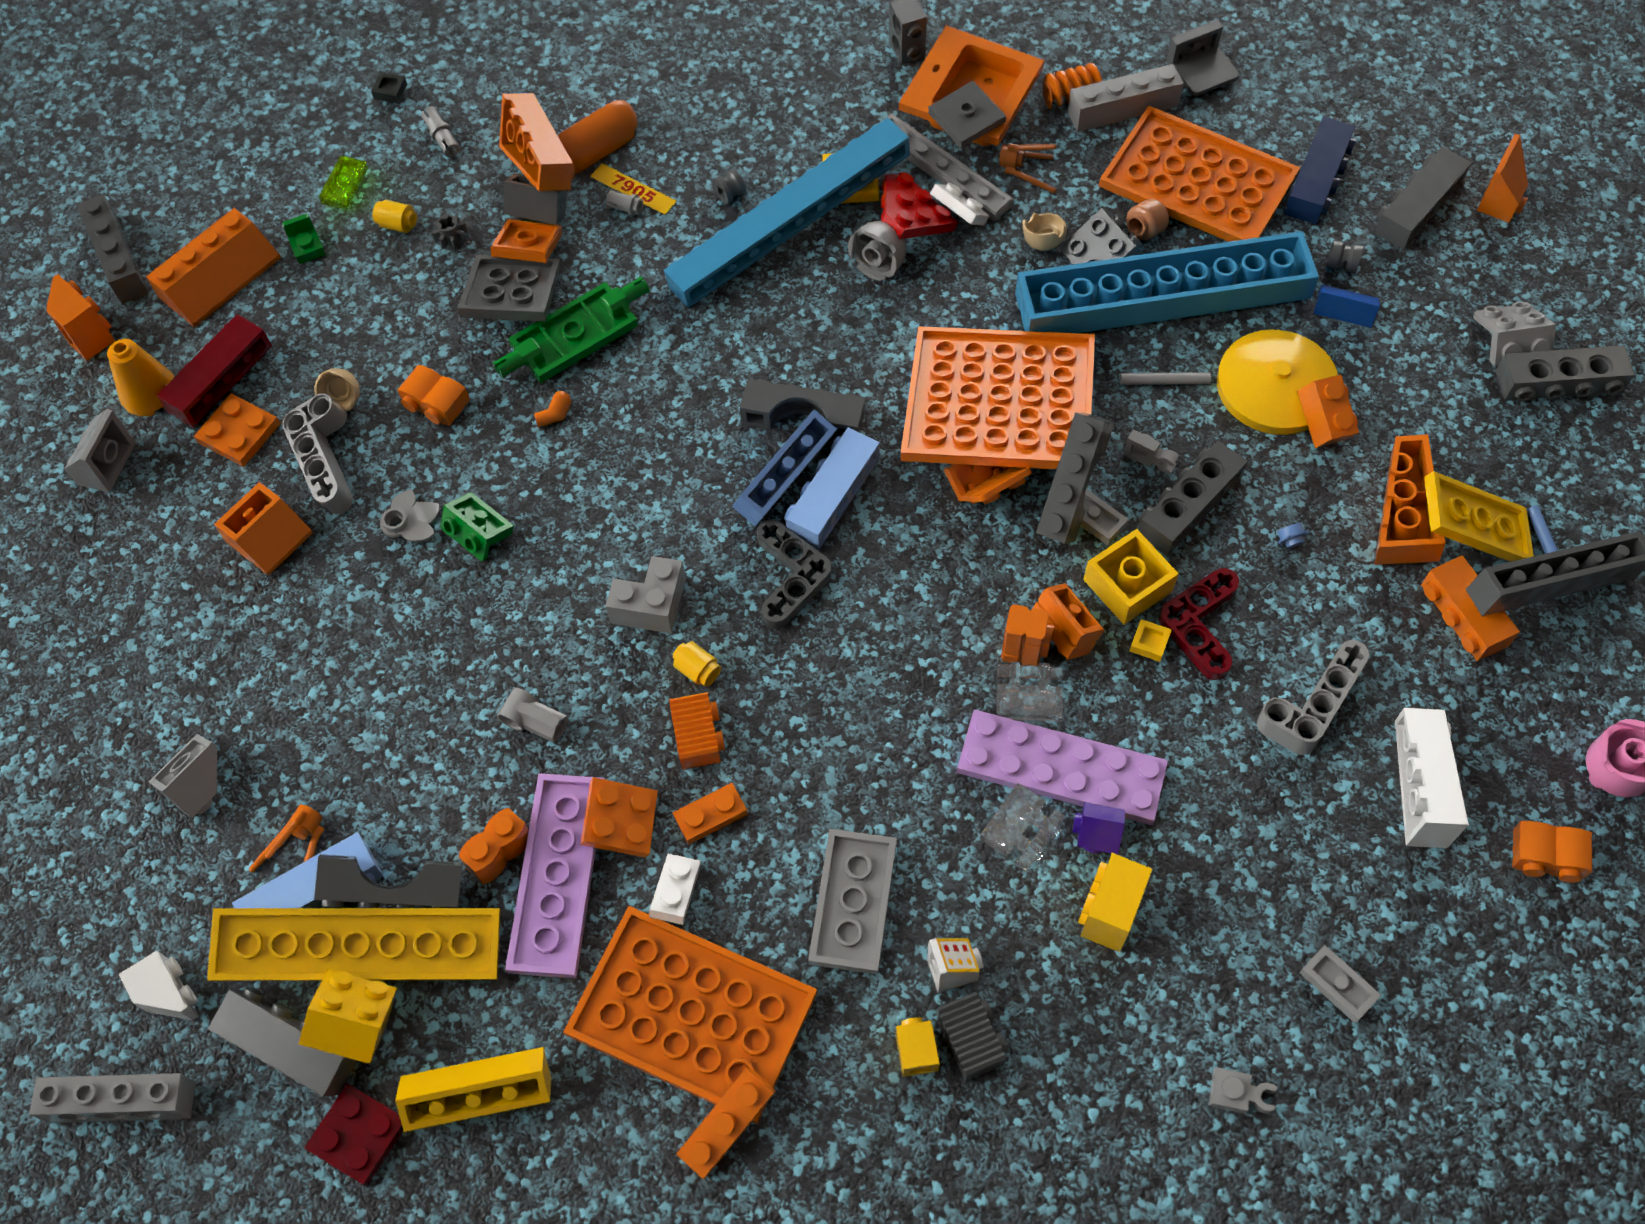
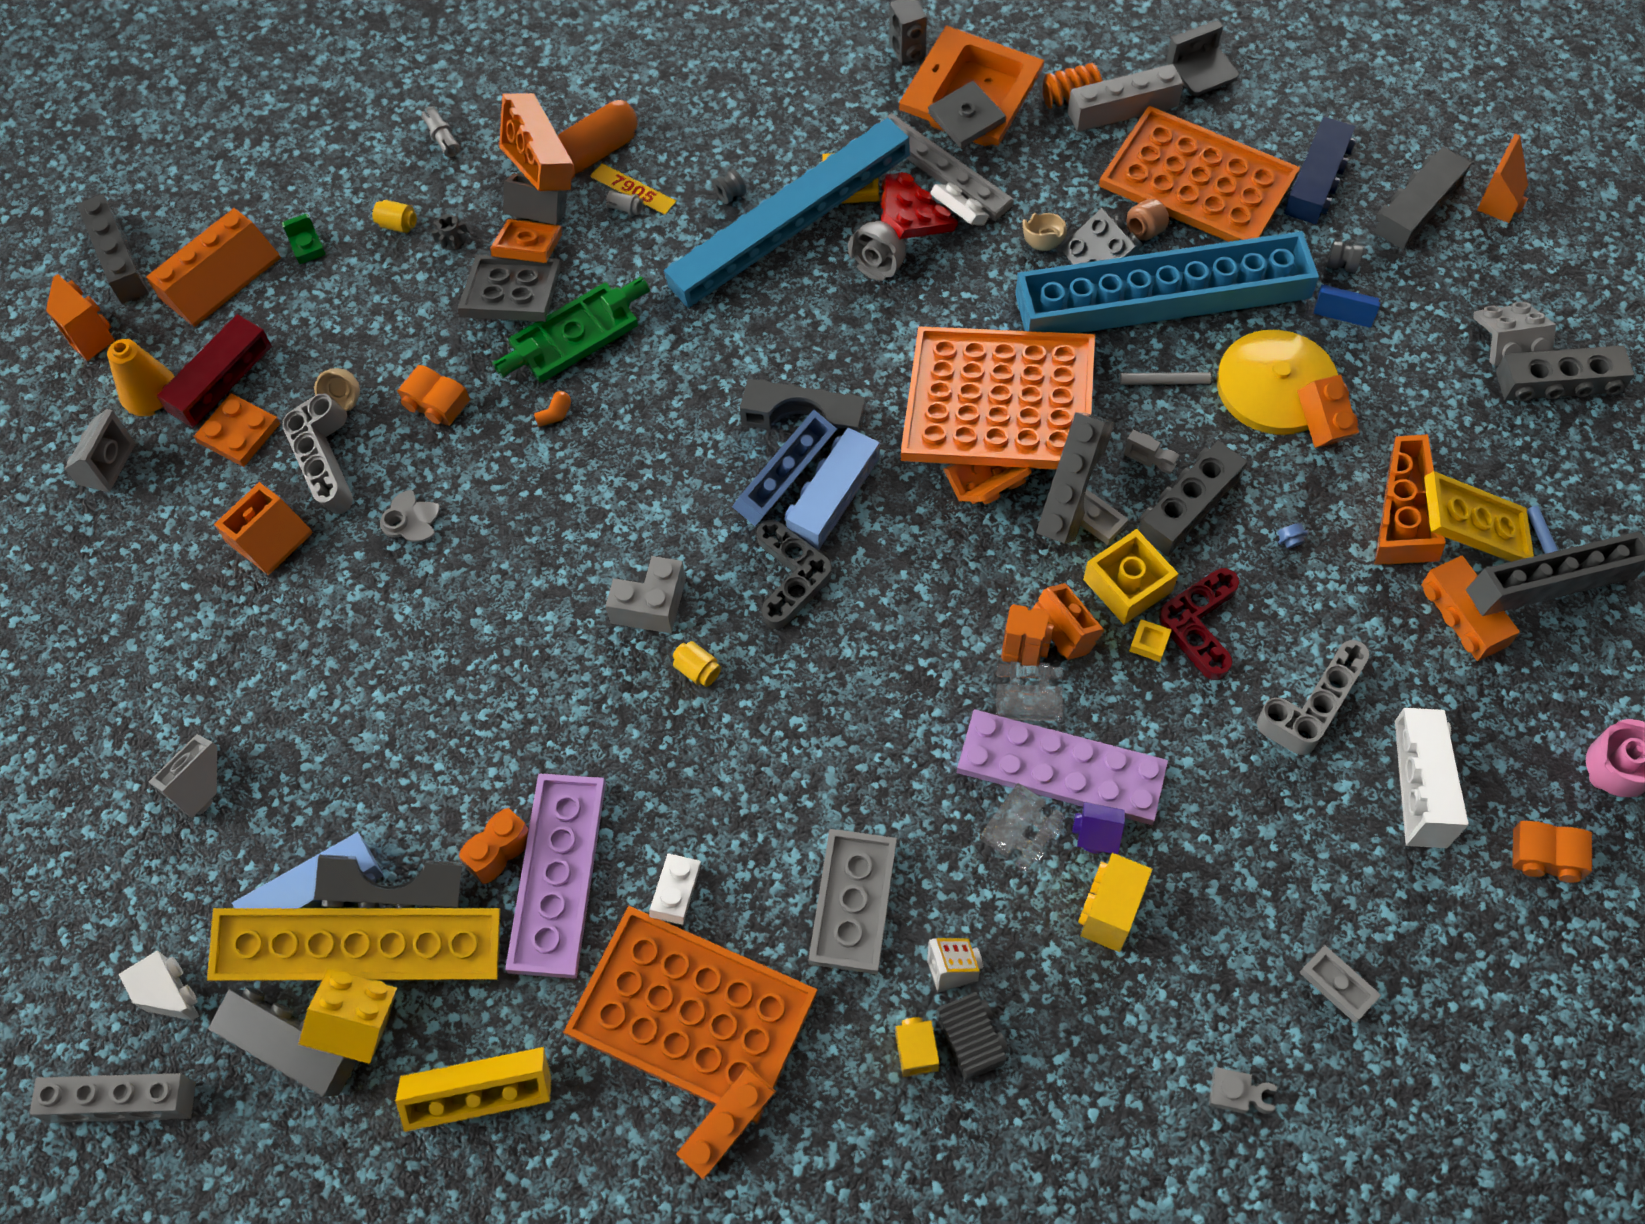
orange plant [249,804,325,872] -> none
dark red plate [304,1083,403,1187] -> none
clear neon green plate [318,156,368,210] -> none
pearl dark grey plate [371,72,407,103] -> none
green bracket [440,492,514,561] -> none
light grey piece [497,688,568,743] -> none
orange plate [580,777,658,858] -> none
orange brick [669,692,725,770] -> none
orange plate [672,783,748,845] -> none
dark orange plant [999,143,1057,194] -> none

